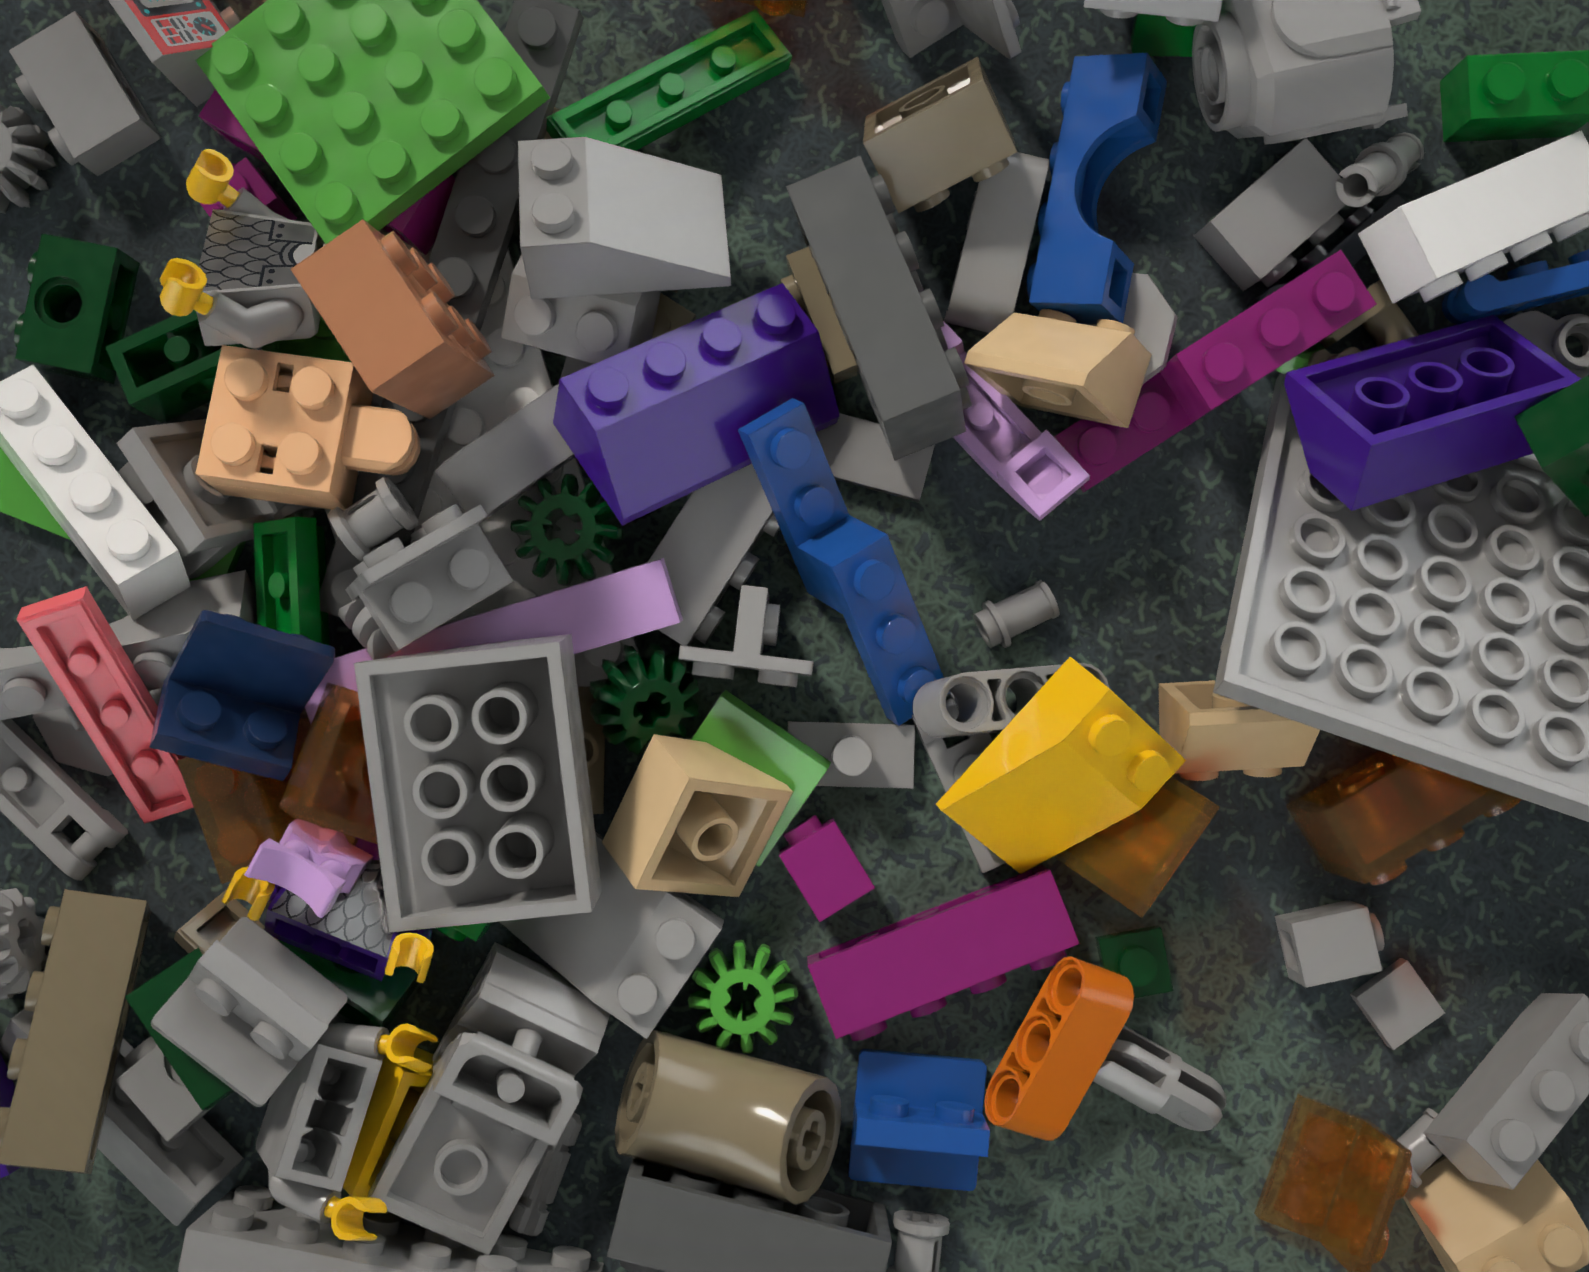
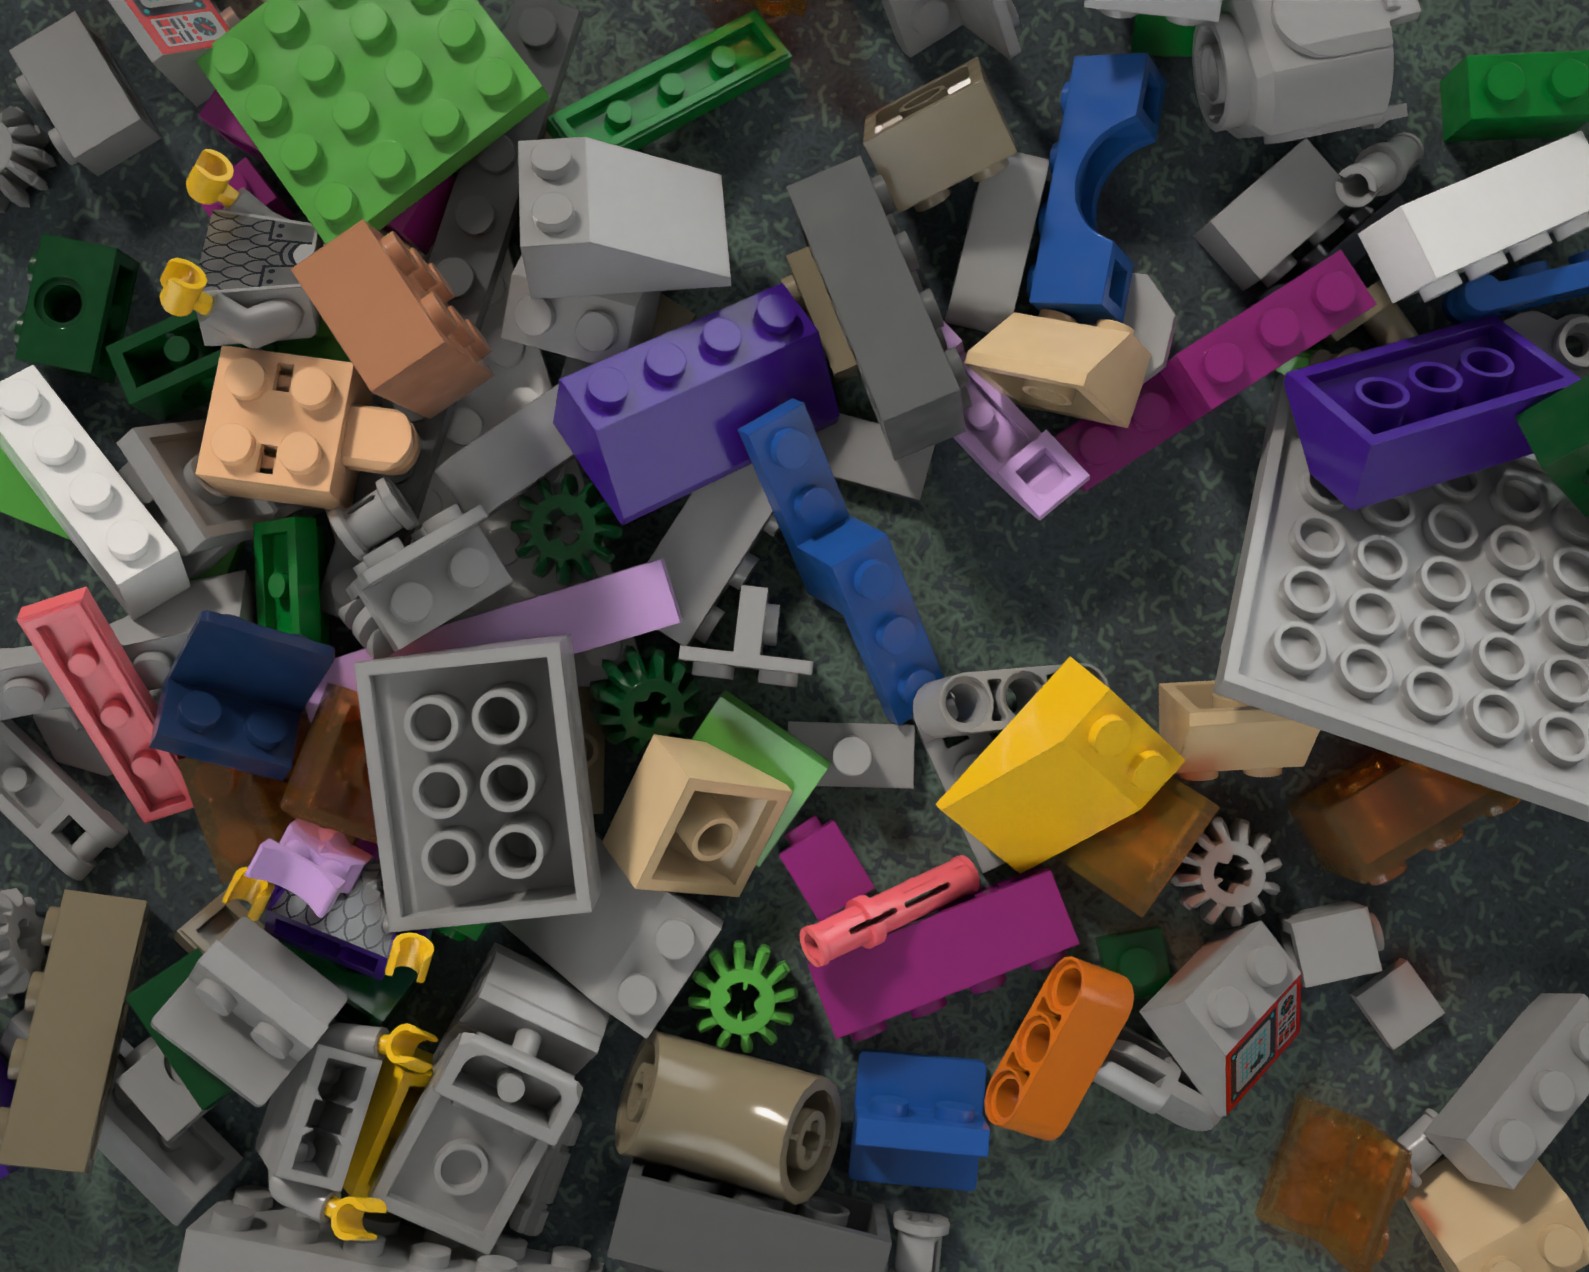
light grey pin [973,579,1060,648] -> none
none -> coral pin [799,855,980,967]
none -> light grey slope [1139,920,1302,1117]
none -> light grey gear [1169,816,1283,926]

